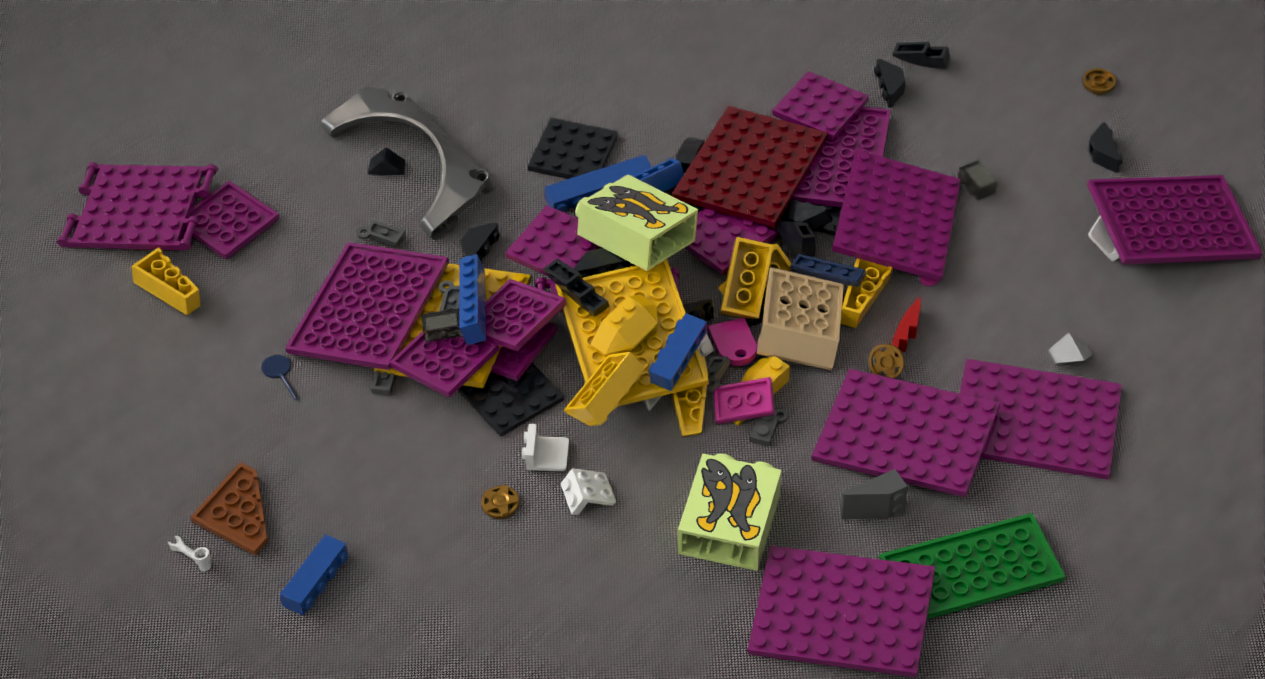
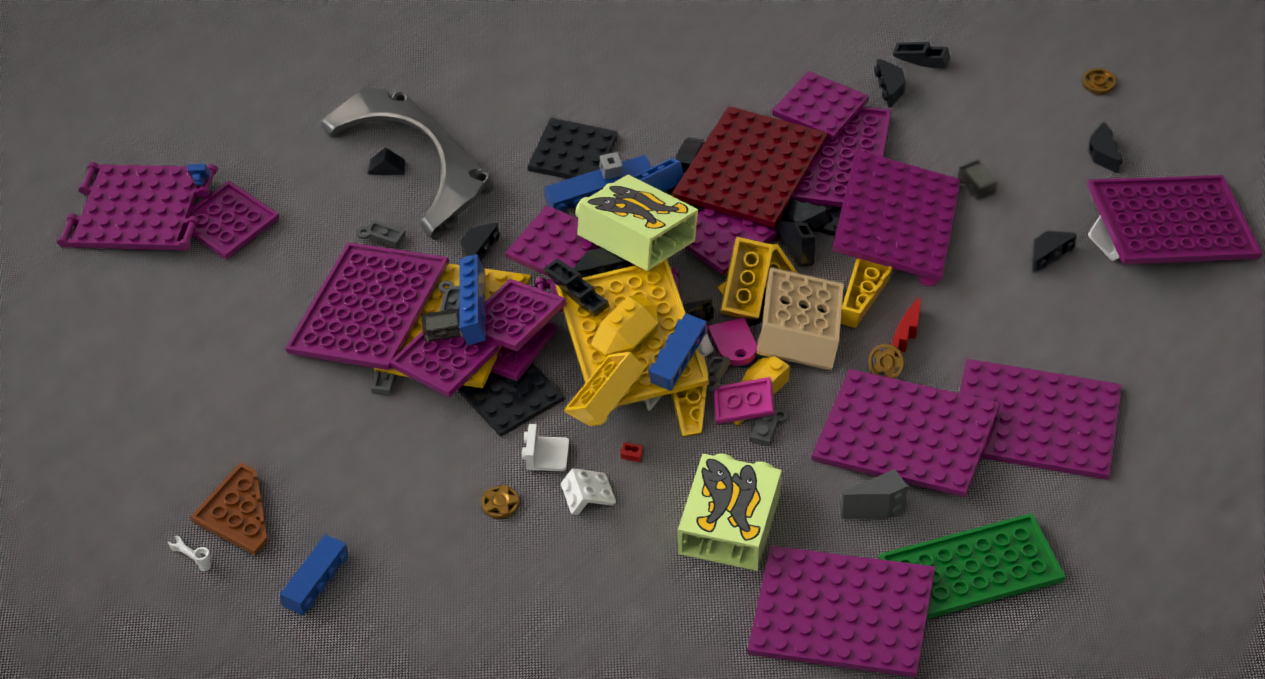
yellow wedge [132,247,200,315] -> none
dark blue piece [261,355,298,400] -> none
dark blue tile [790,254,867,287] -> none
light grey slope [1049,333,1092,366] -> none
none -> blue tile [187,164,211,185]
none -> light grey piece [599,152,623,180]
none -> red piece [620,442,643,462]
none -> black slope [1032,231,1077,273]

